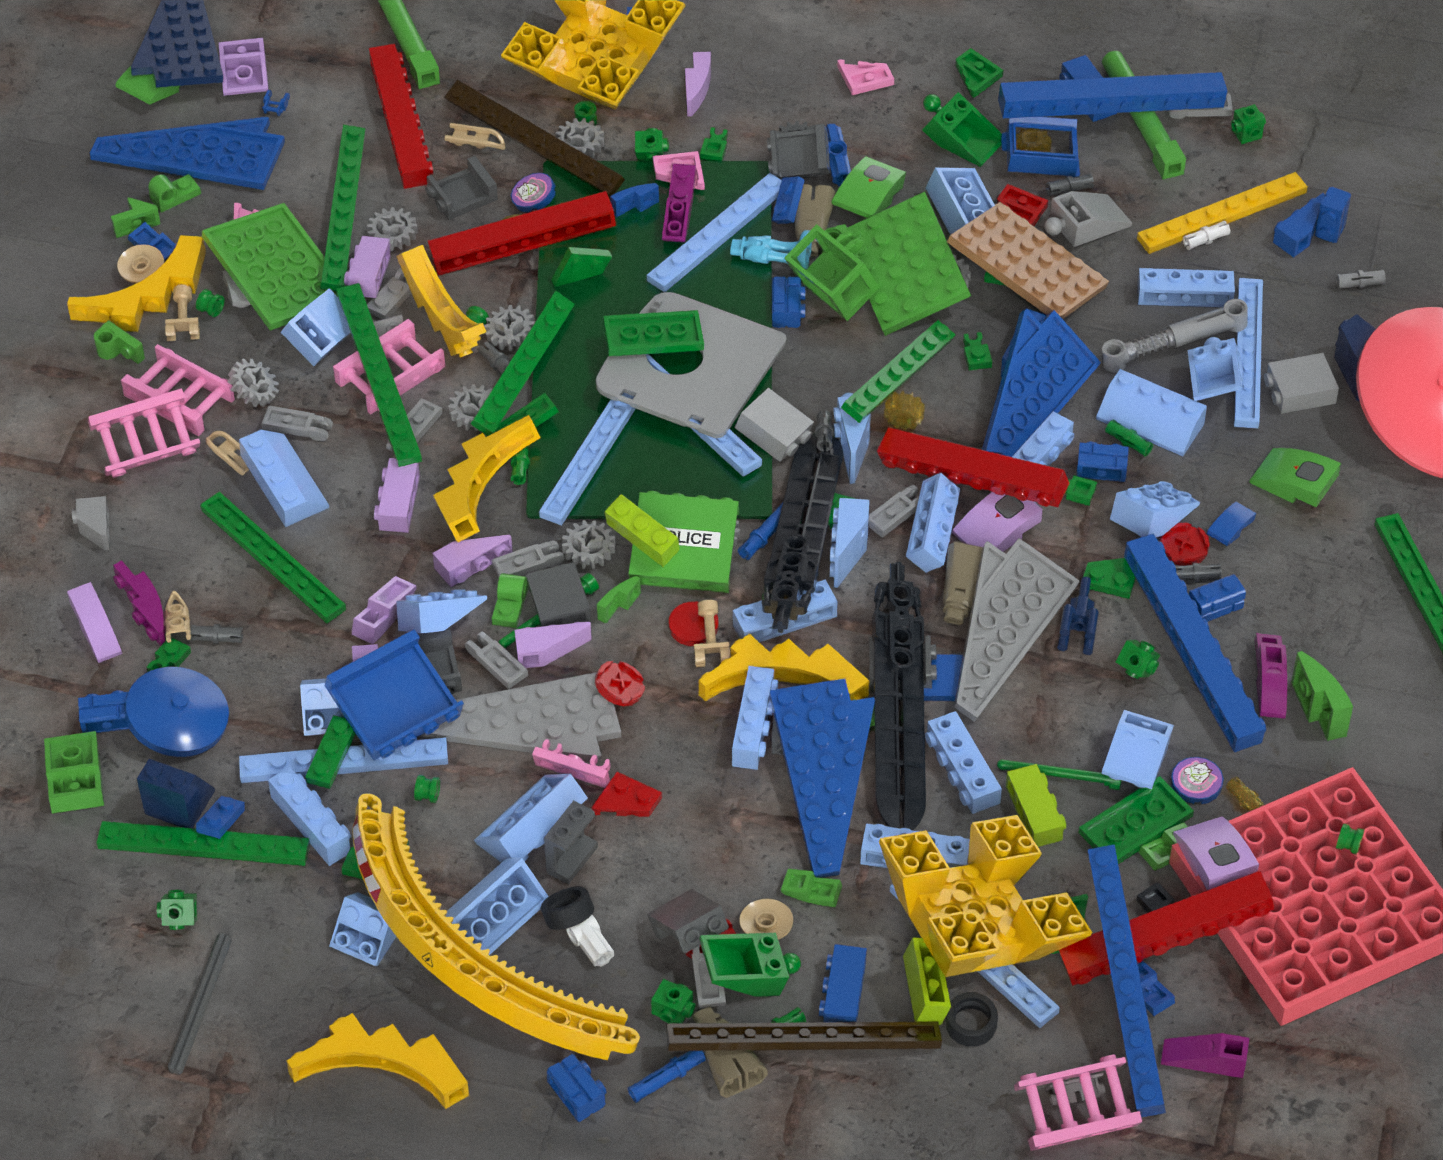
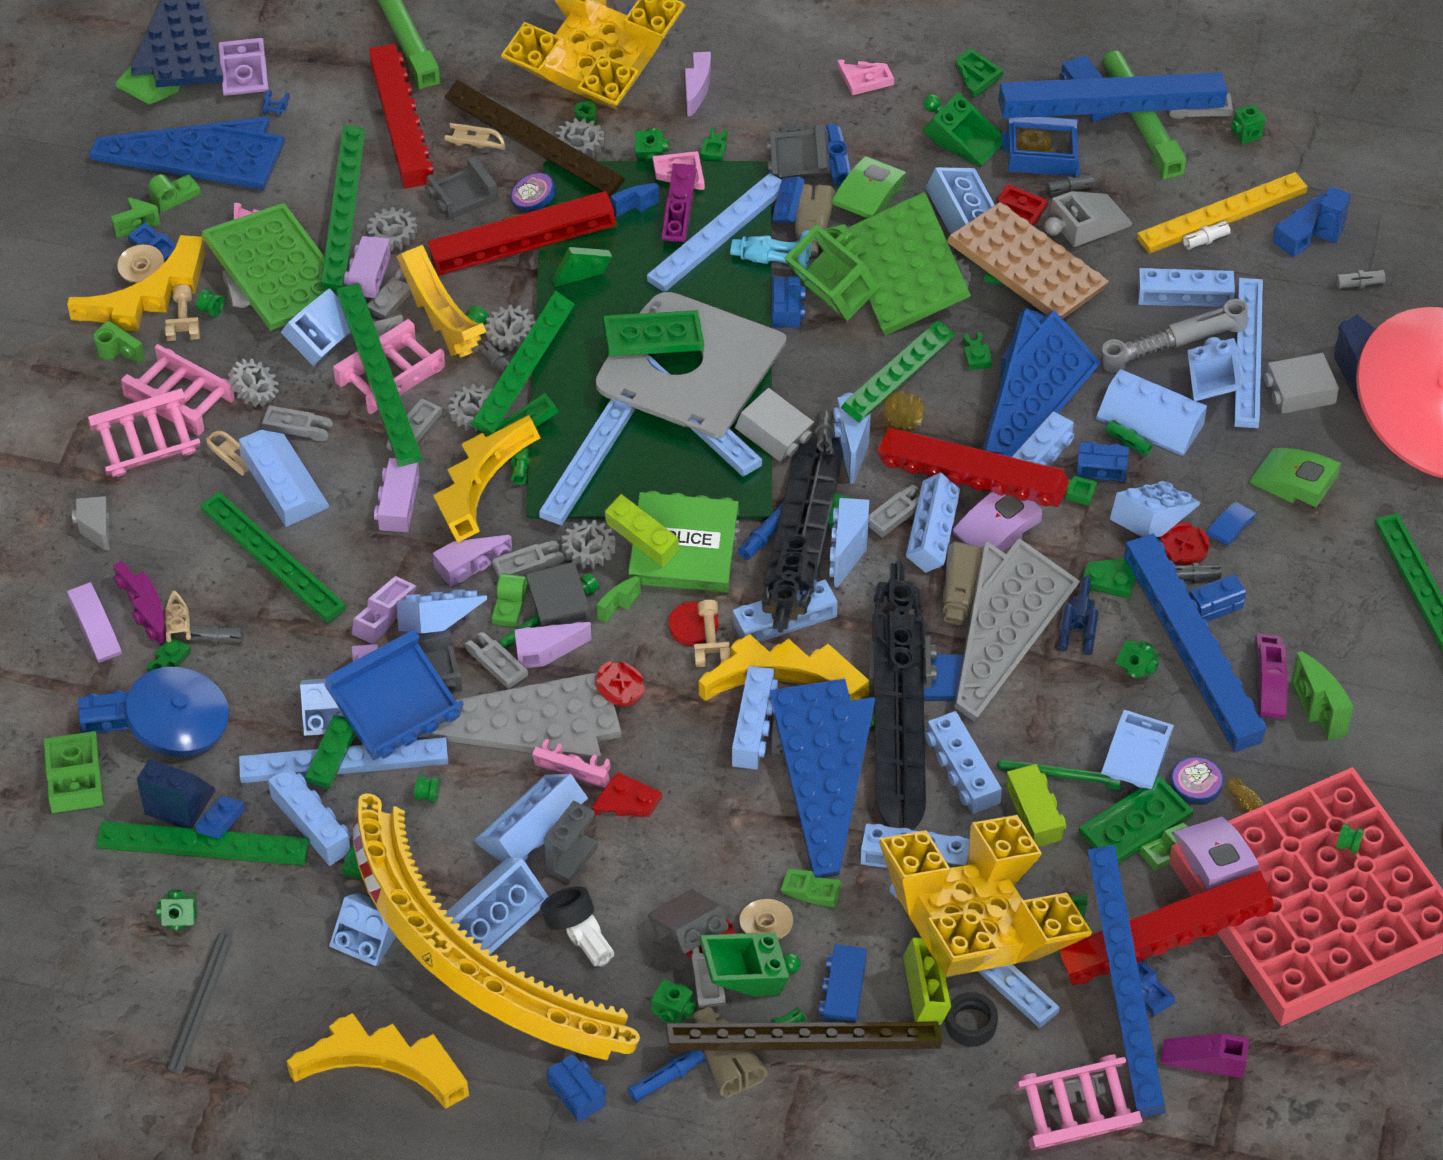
black plate [1136,882,1175,913] -> none

